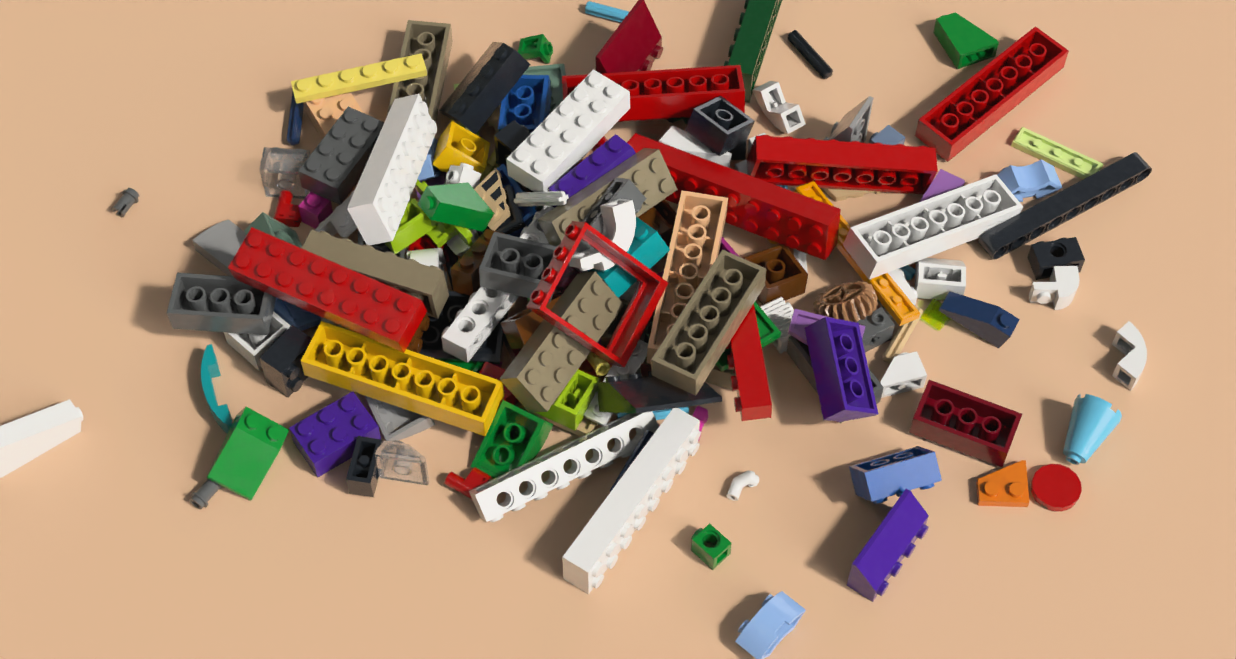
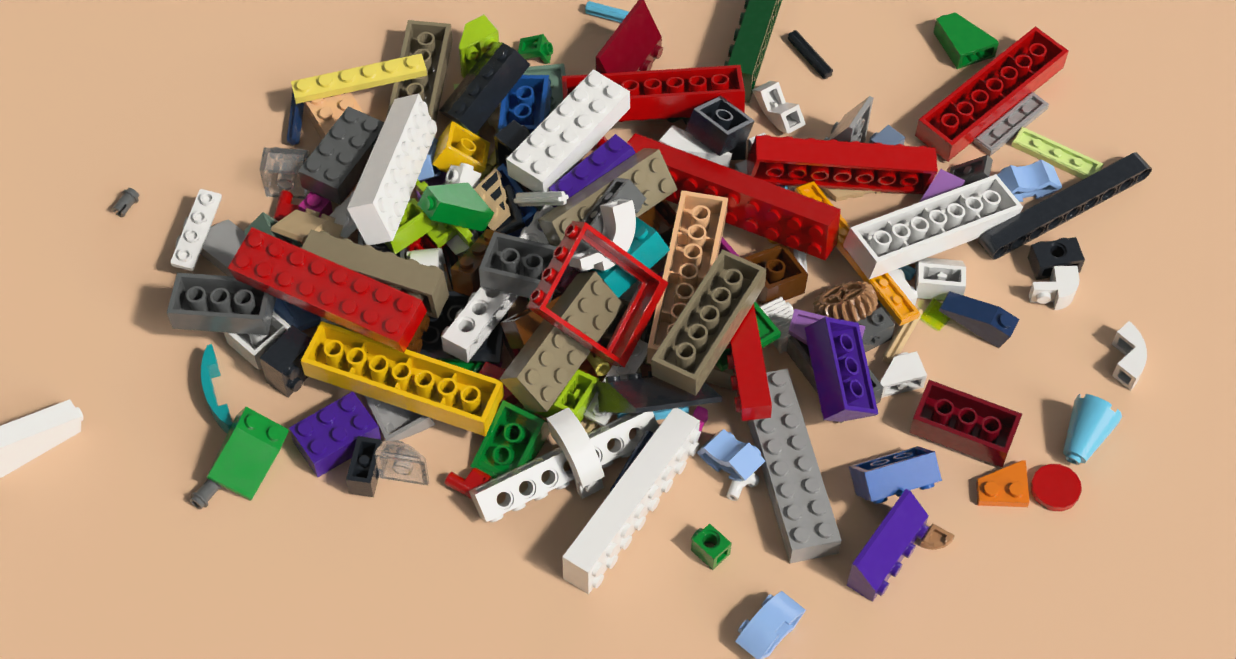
none -> white bracket [171,189,222,271]
none -> tan slope [270,208,343,243]
none -> lime slope [459,14,499,78]
none -> white arch [547,407,605,499]
none -> light blue brick [696,429,765,481]
none -> light grey brick [748,369,842,563]
none -> medium nougat tile [920,523,955,550]
none -> dark grey slope [950,155,993,186]
none -> light grey tile [973,92,1049,156]

